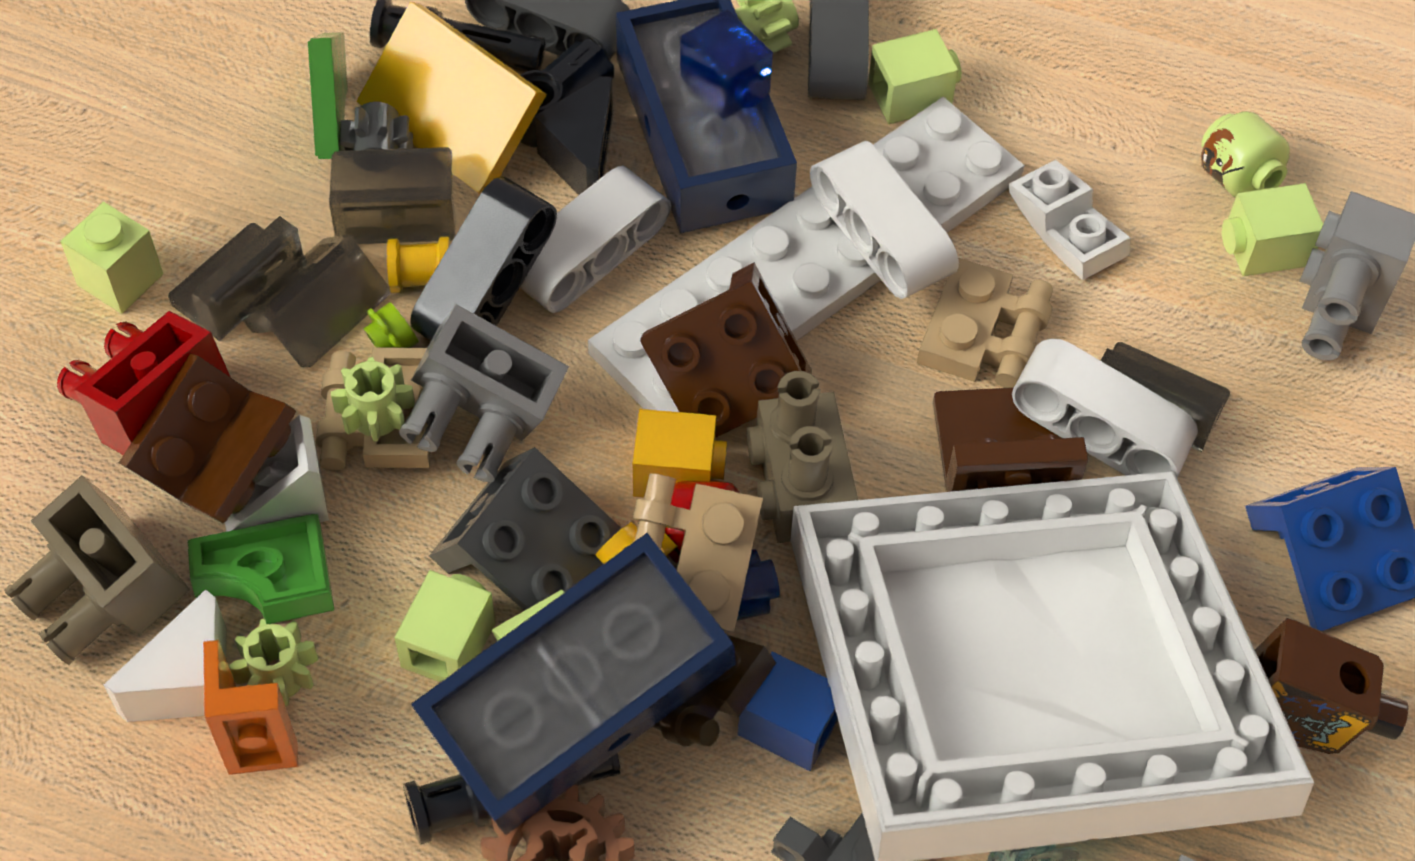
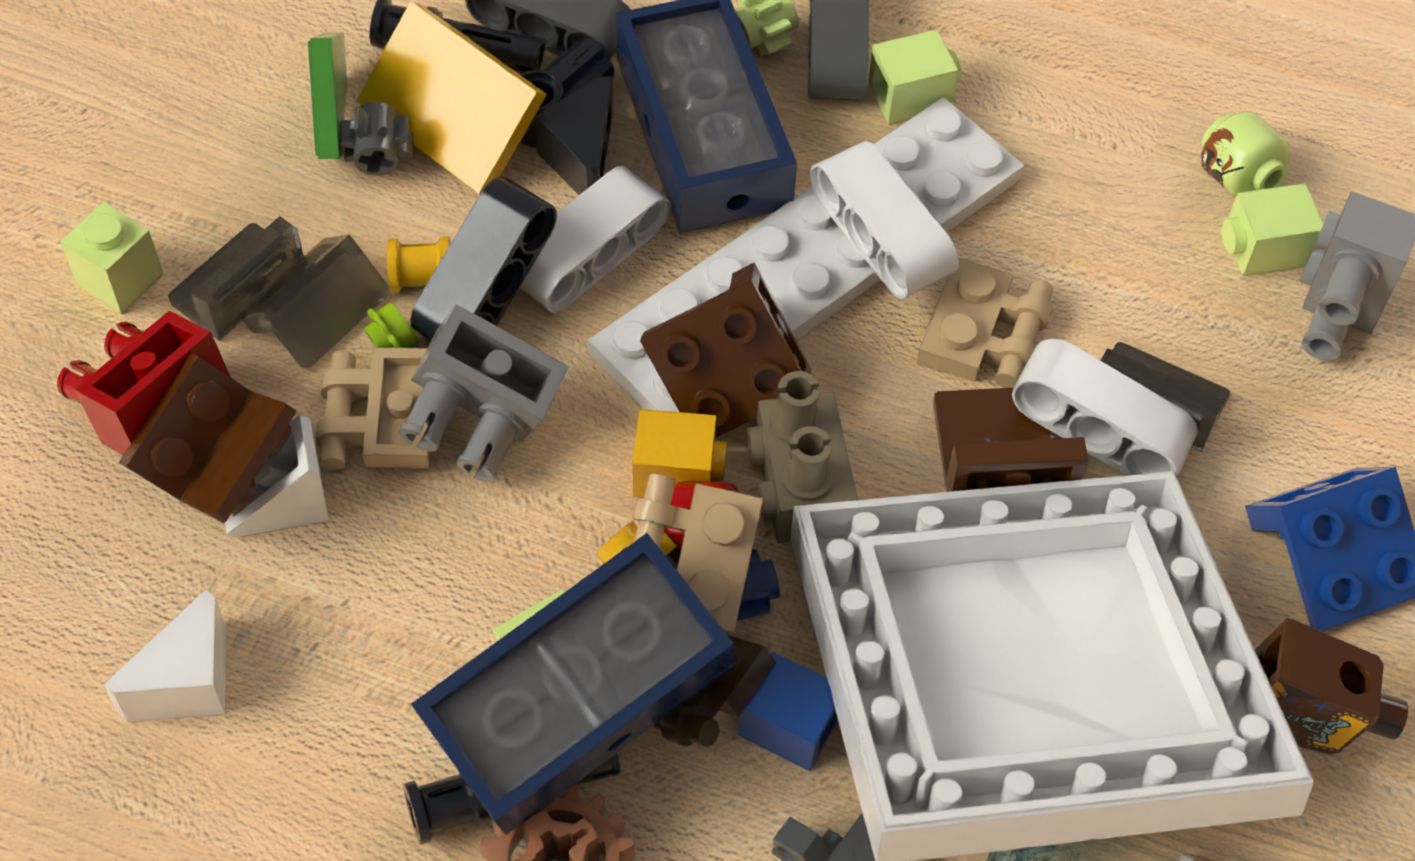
dark tan brick [4,475,190,665] -> none
bright green tile [187,514,335,624] -> none
orange panel [203,640,298,775] -> none
yellowish green gear [229,619,319,706] -> none
clear smoke panel [329,147,456,245] -> none
yellowish green gear [331,357,415,441] -> none
yellowish green brick [394,570,496,682] -> none
dark grey bracket [429,447,622,611] -> none
clear blue brick [680,9,773,120] -> none
white slope [1009,160,1130,280] -> none

